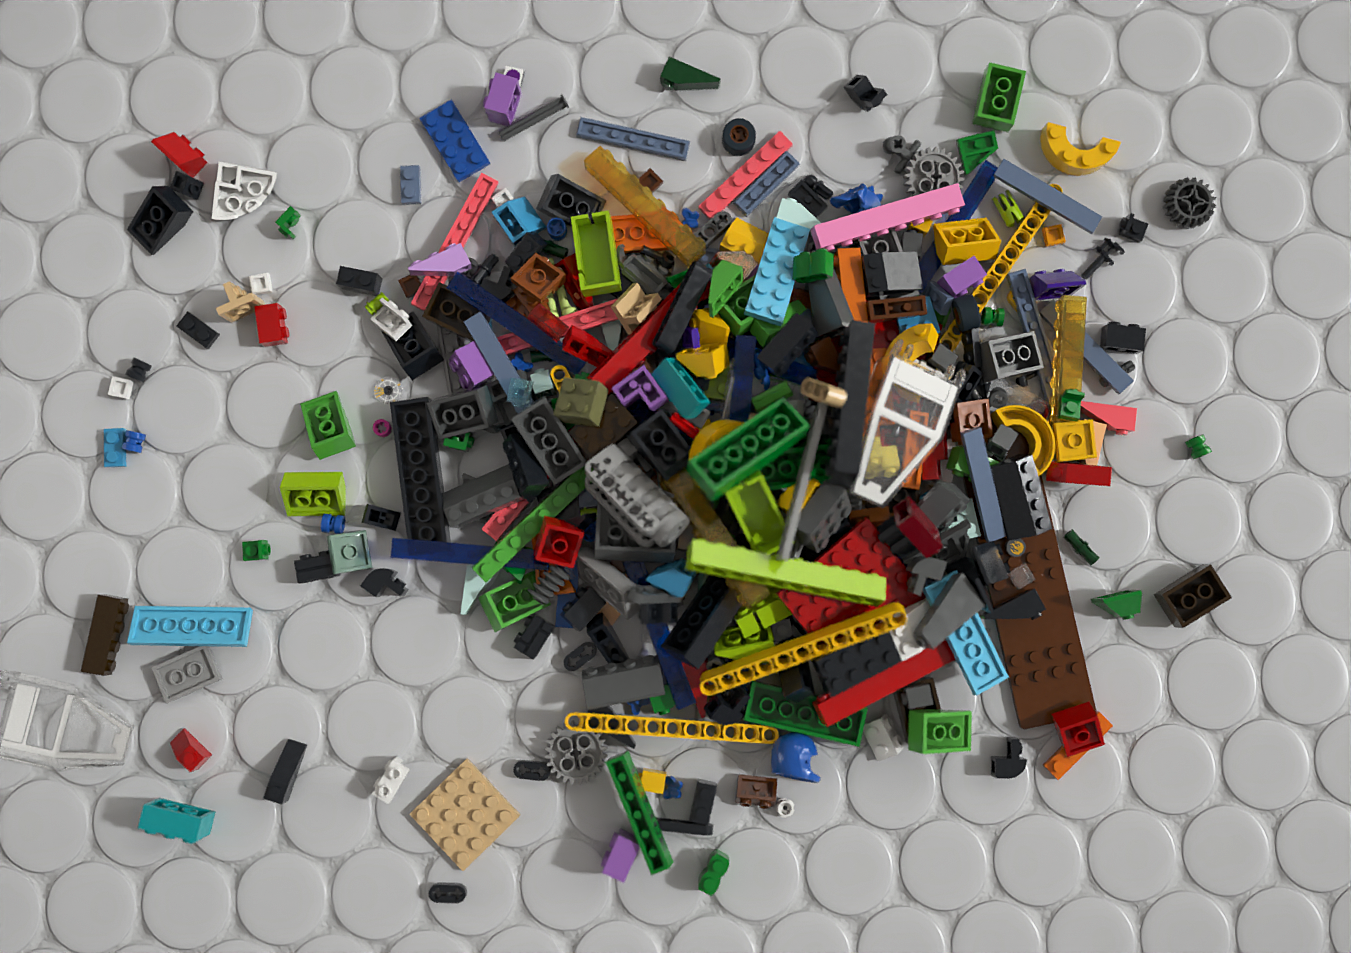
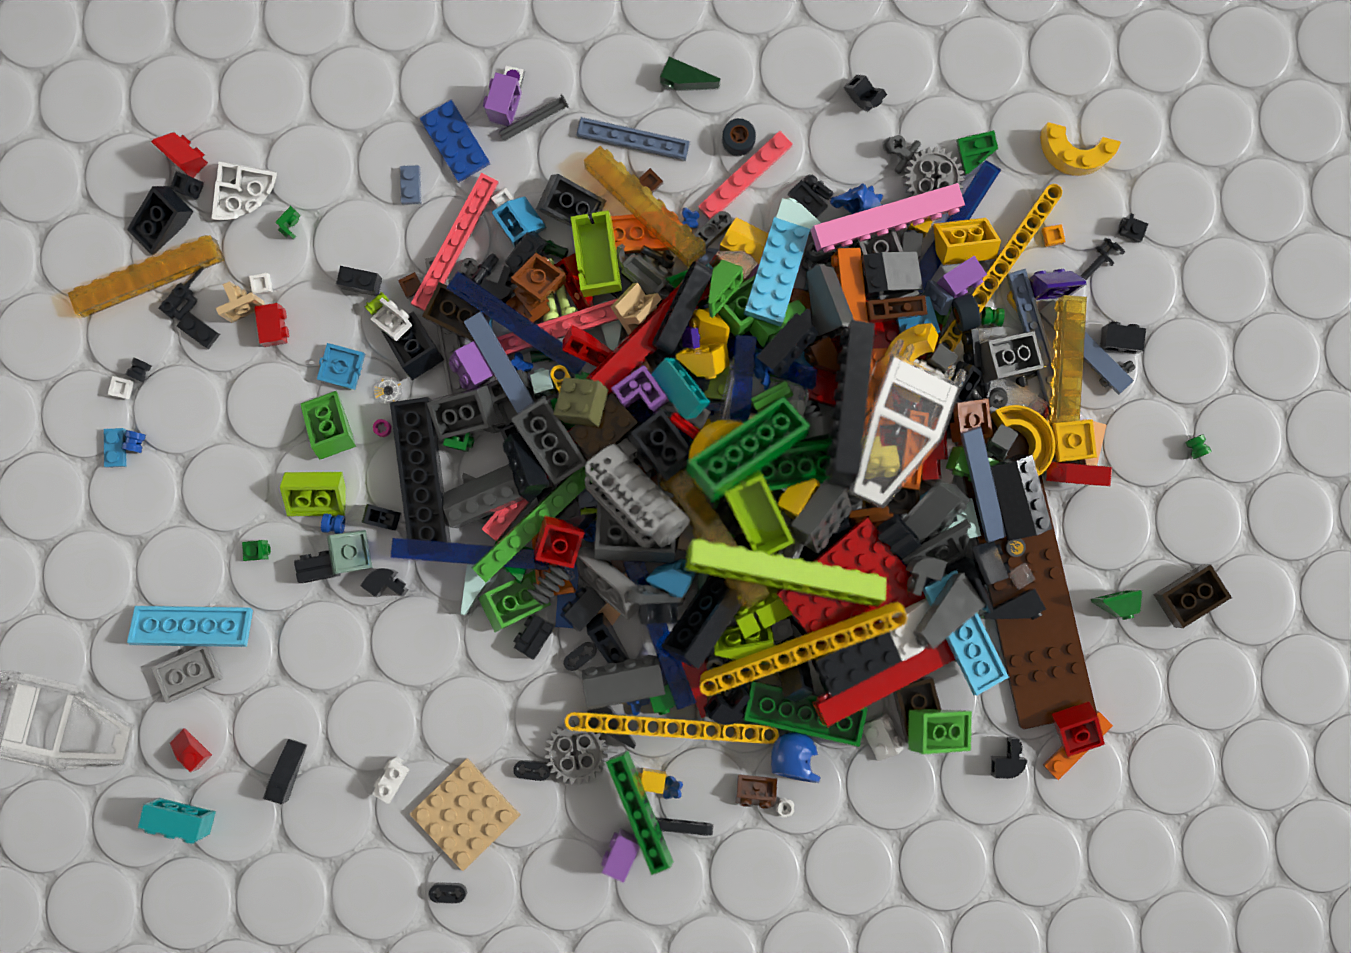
dark brown brick [80,594,129,676] -> none
lavender slope [408,243,472,277] -> none
clear light blue brick [507,378,534,408] -> none
clear red tile [526,303,569,342] -> none
blue wheel [547,218,567,241] -> none
black brick [689,779,717,825] -> none
green brick [698,849,729,896] -> none
sand blue tile [734,151,800,217] -> none
light grey tile [776,402,828,562] -> none
green brick [792,248,834,283] -> none
tan beam [801,377,846,408] -> none
dark red brick [893,496,943,559] -> none
dark grey brick [901,683,933,709] -> none
bright green brick [972,62,1026,132] -> none
lime arm [992,189,1024,227] -> none
sand blue tile [993,159,1103,234] -> none
green bracket [1058,389,1085,422] -> none
dark green pin [1063,529,1100,565] -> none
coral slope [1080,401,1137,435] -> none
dark grey gear [1163,177,1217,228] -> none
none -> clear yellow brick [68,235,225,318]
none -> black piece [158,259,210,321]
none -> dark azure plate [317,343,365,390]

